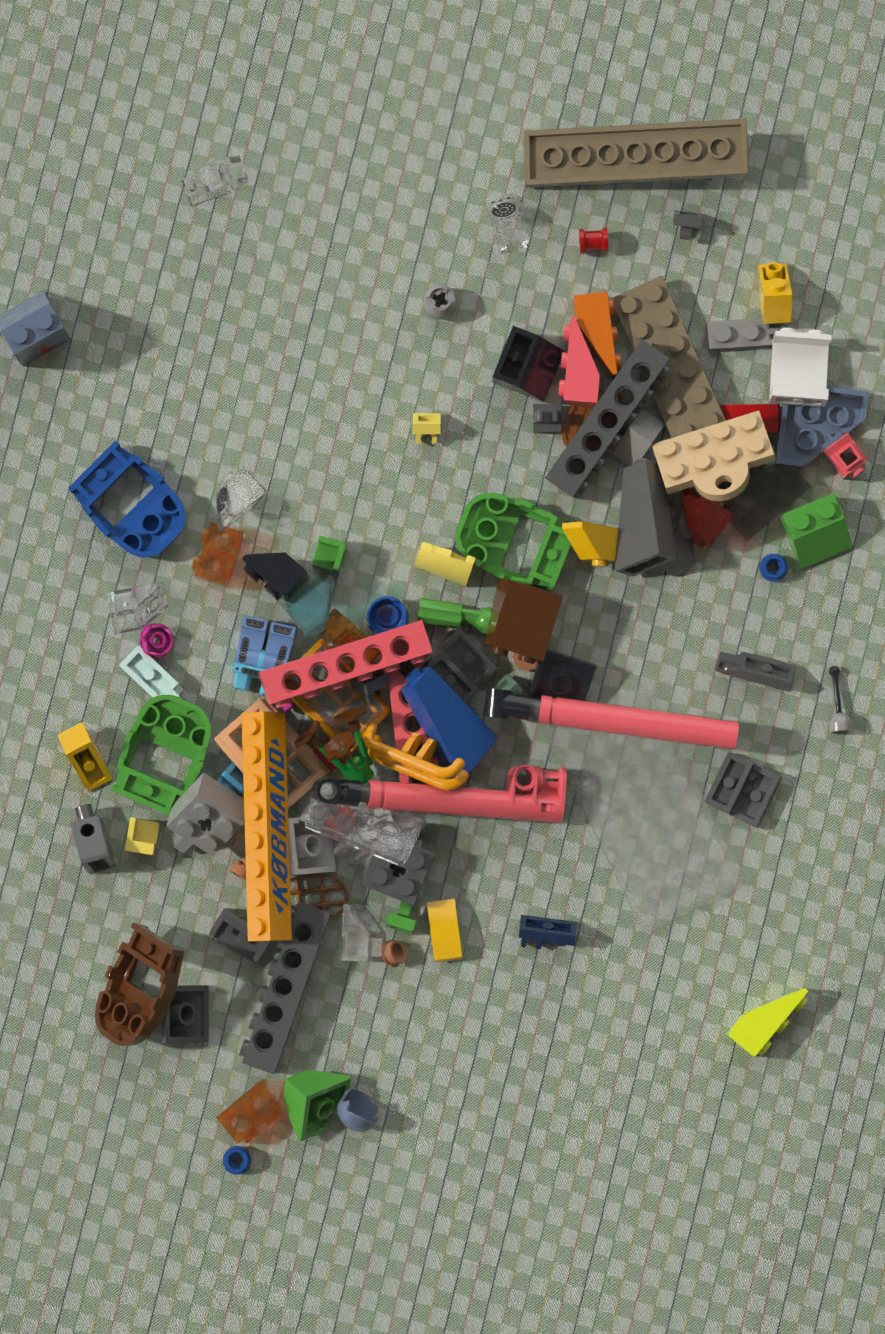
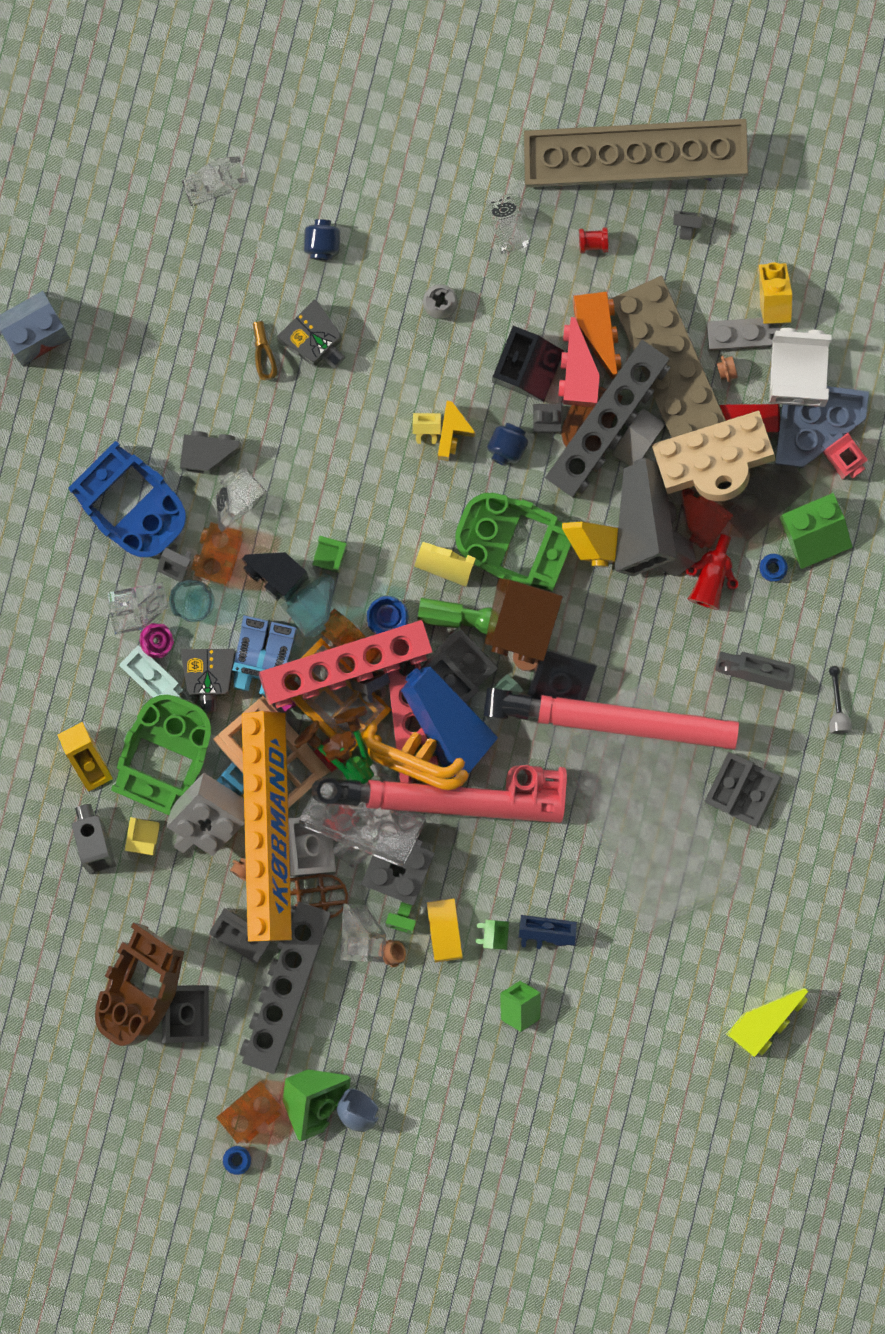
none -> dark grey tile [157,545,191,583]
none -> clear light blue hair [169,579,215,622]
none -> dark grey slope [180,431,241,474]
none -> dark grey torso [181,649,236,712]
none -> pearl gold piece [253,321,277,380]
none -> dark grey torso [277,299,345,369]
none -> dark blue head [303,219,340,261]
none -> yellow slope [438,401,475,461]
none -> bright green tile [476,920,509,950]
none -> dark blue head [487,423,528,466]
none -> bright green panel [500,981,541,1032]
none -> red piece [685,534,738,610]
none -> nougat plate [717,356,738,382]

